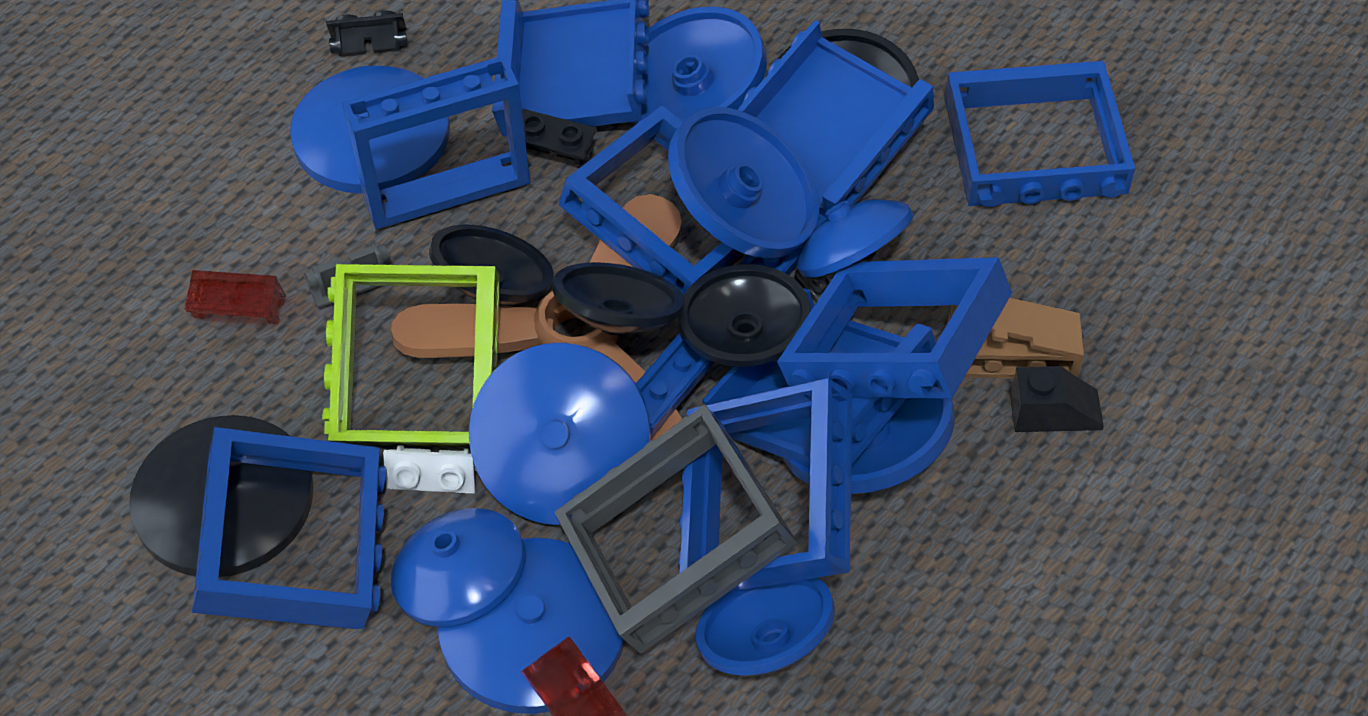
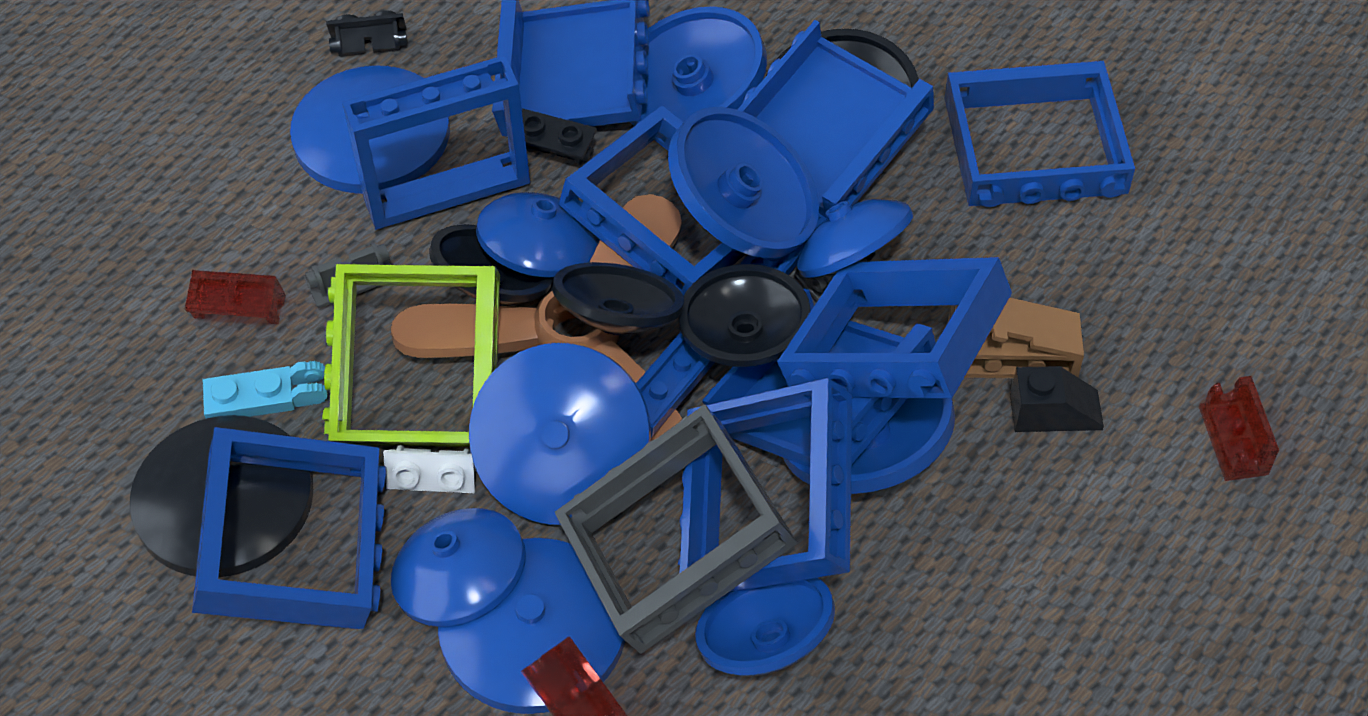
none -> medium azure hinge [203,360,327,419]
none -> blue dish [476,192,600,277]
none -> clear red hinge [1199,376,1279,481]

